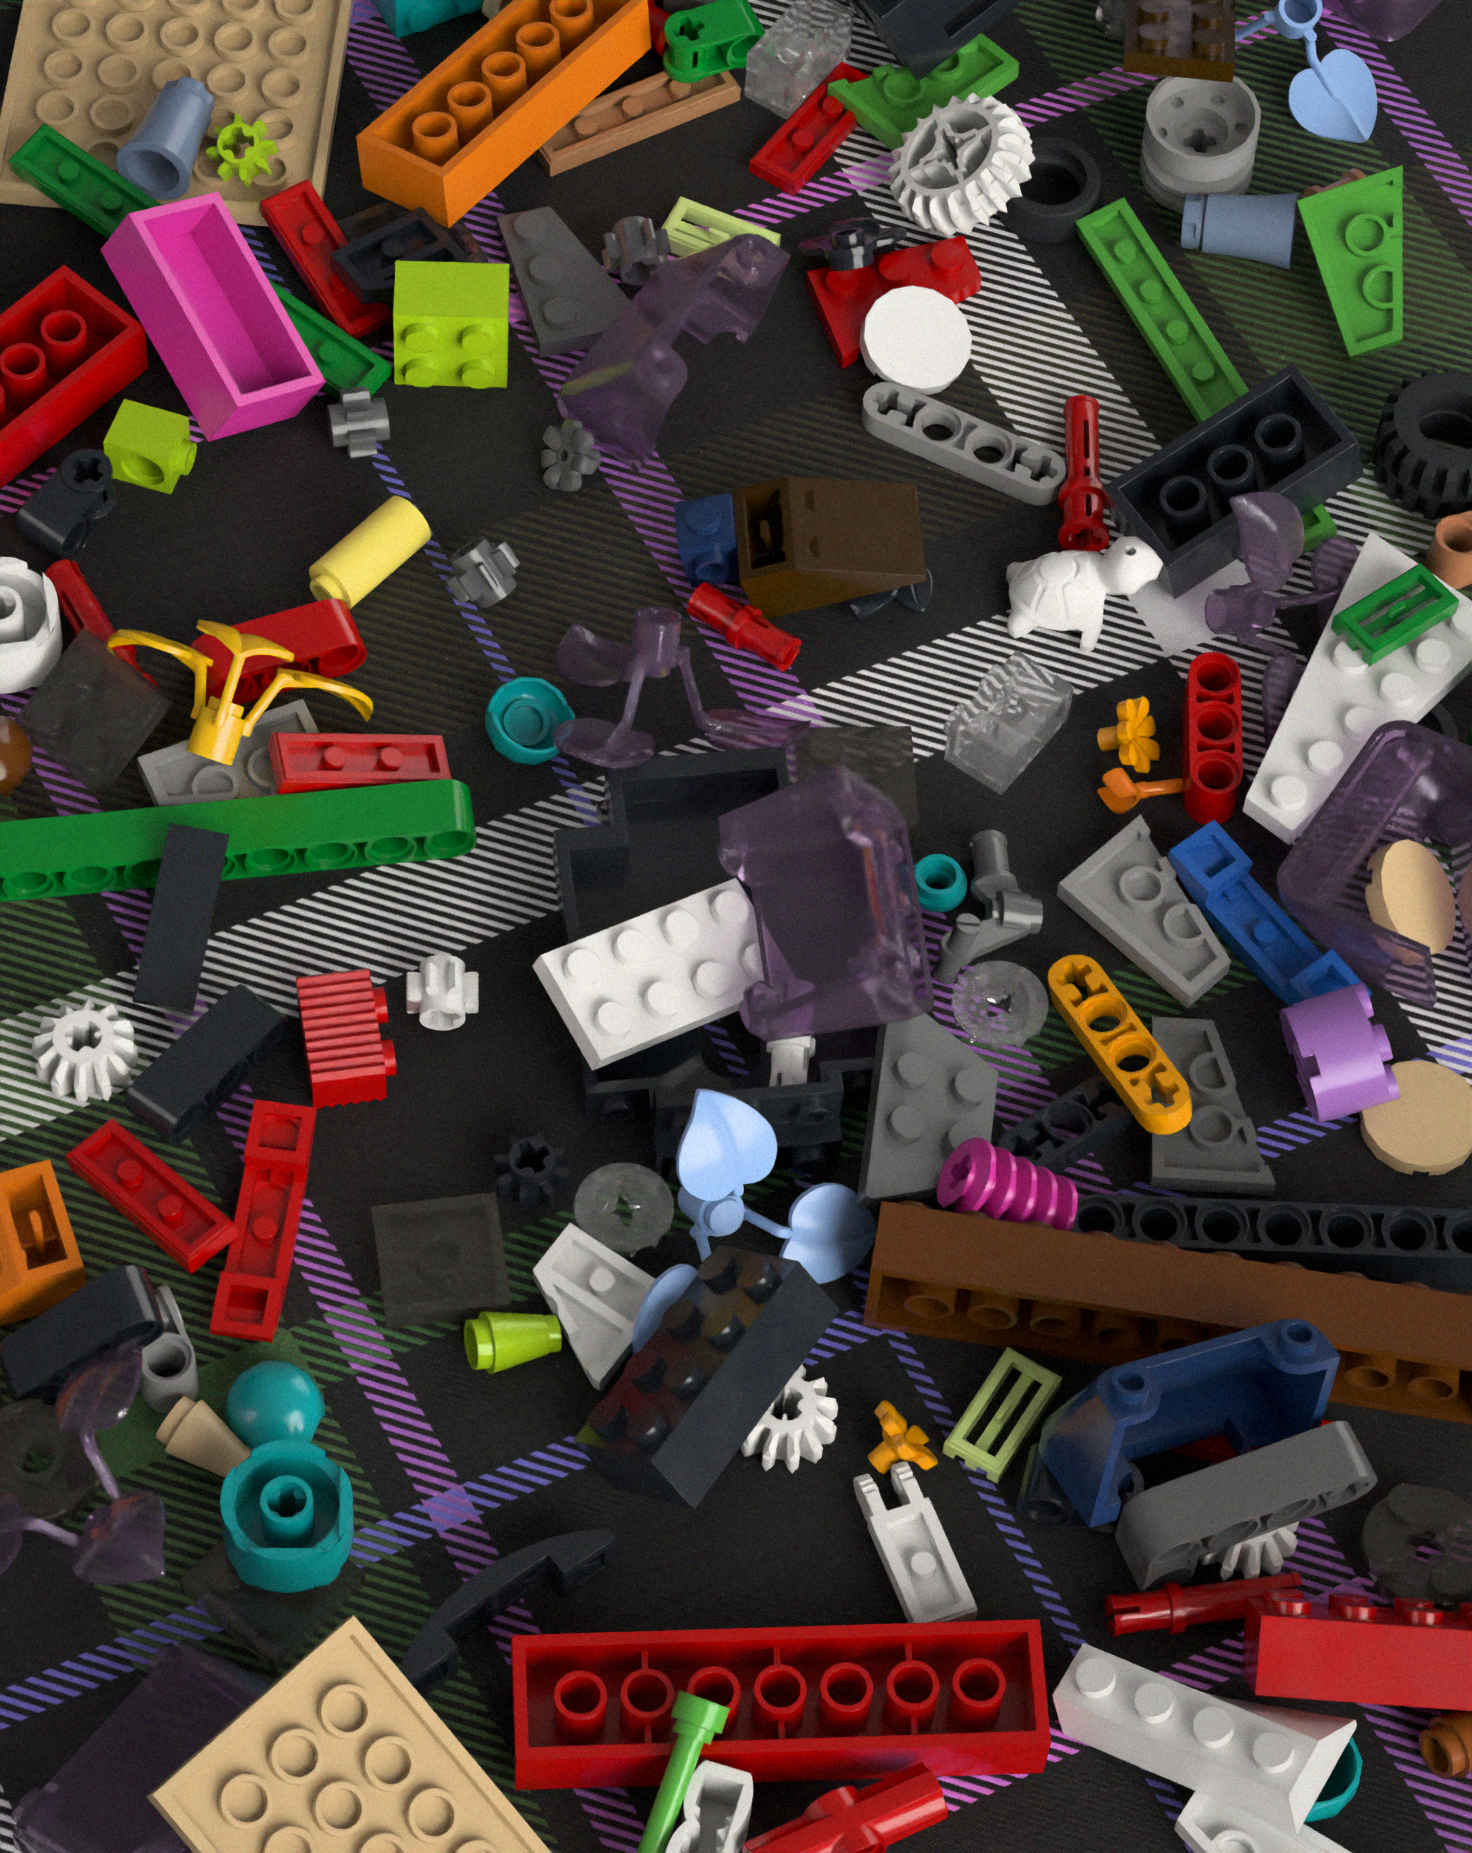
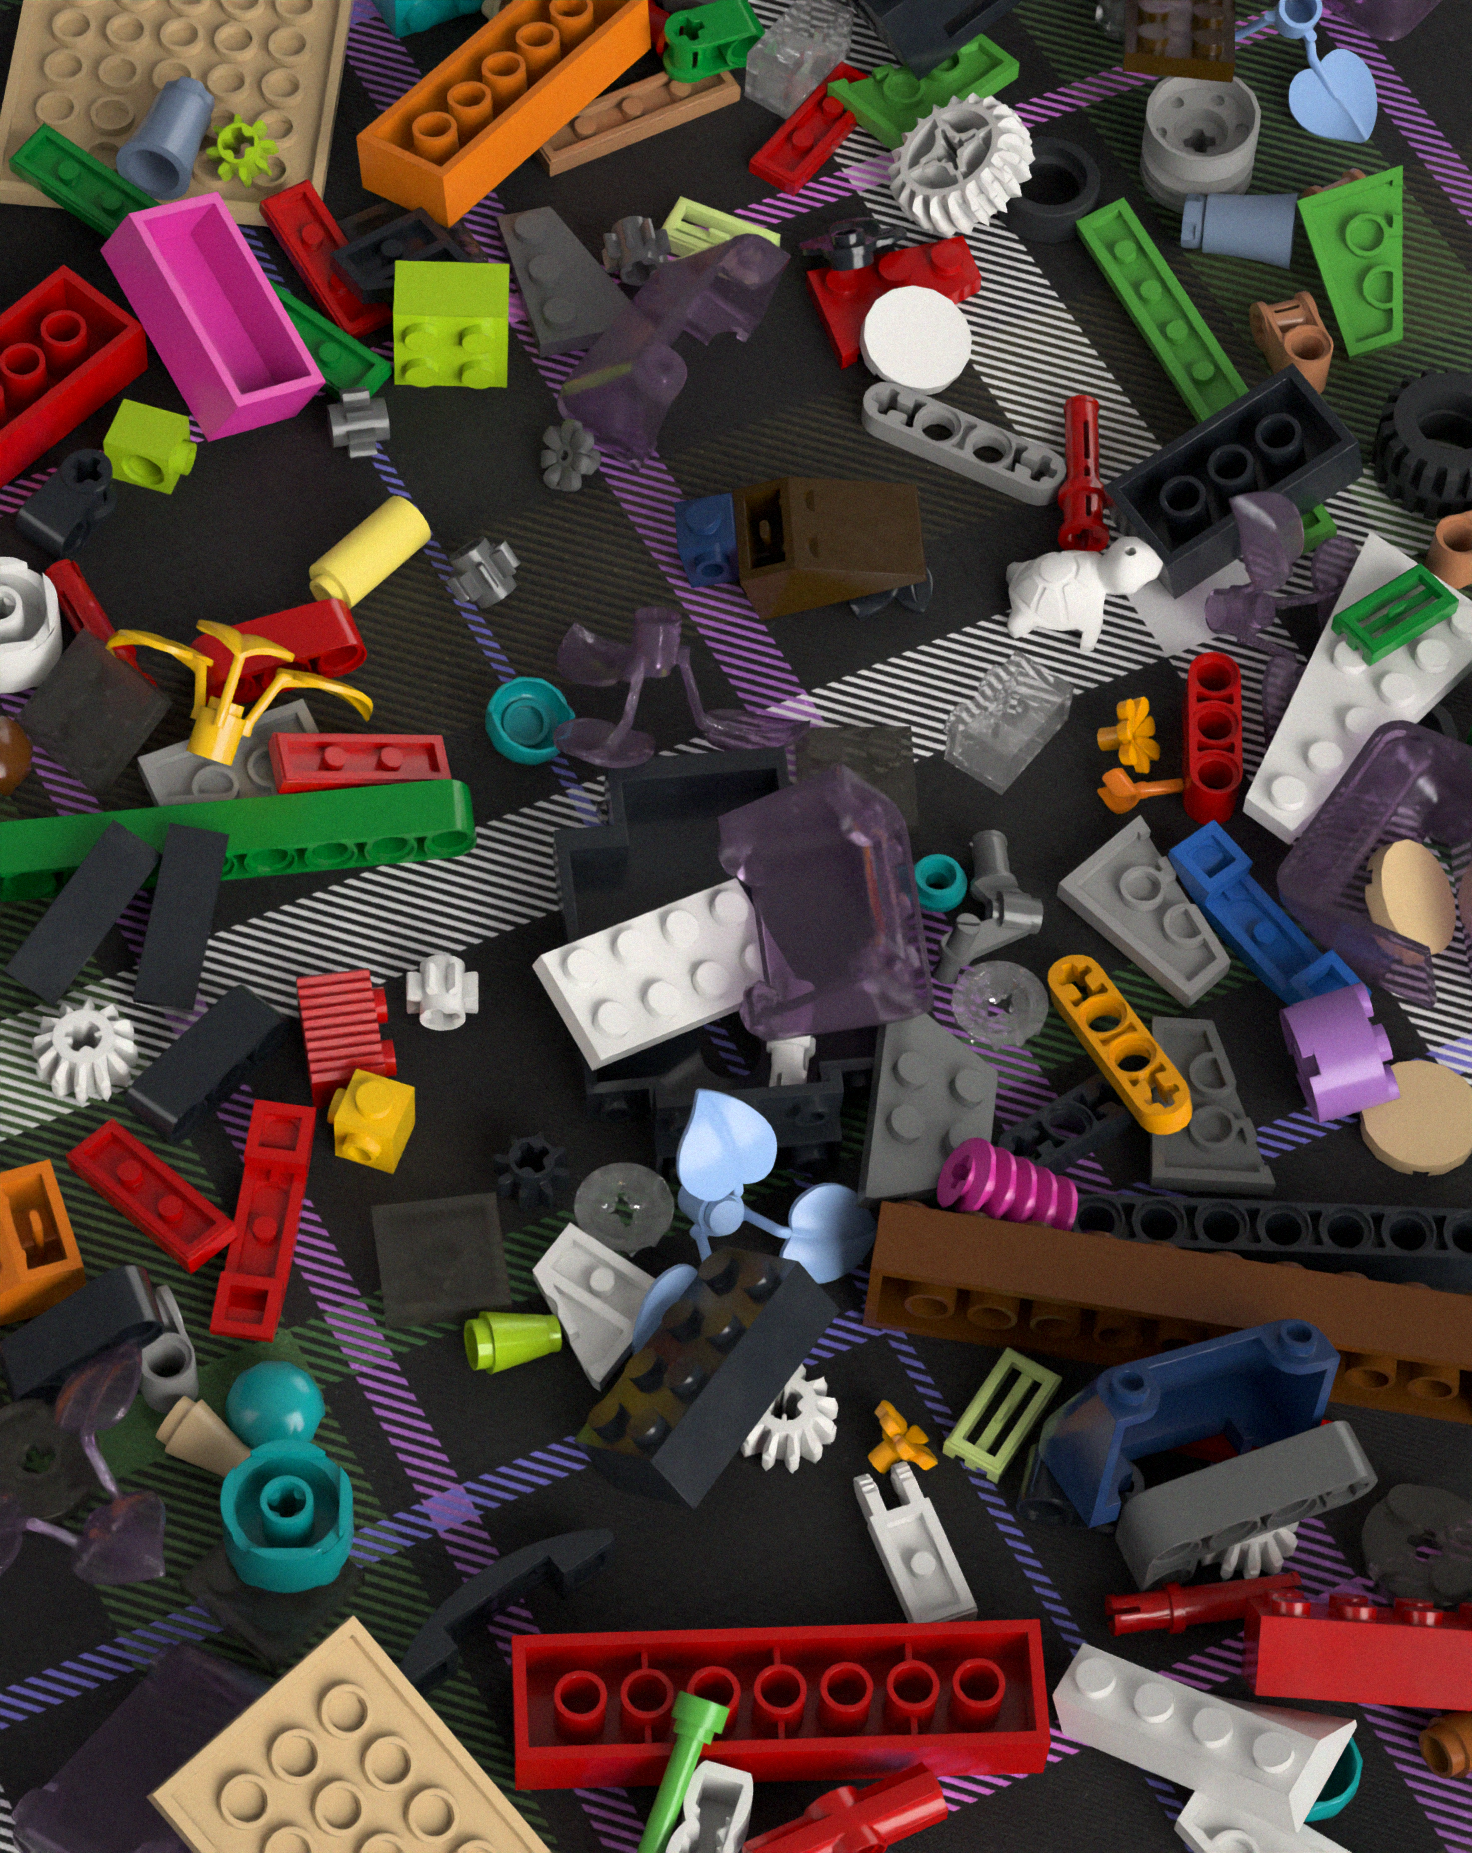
red pin [686,582,802,672] -> none
none -> black slope [4,819,163,1006]
none -> yellow brick [327,1068,415,1174]
none -> nougat piece [1249,291,1334,395]

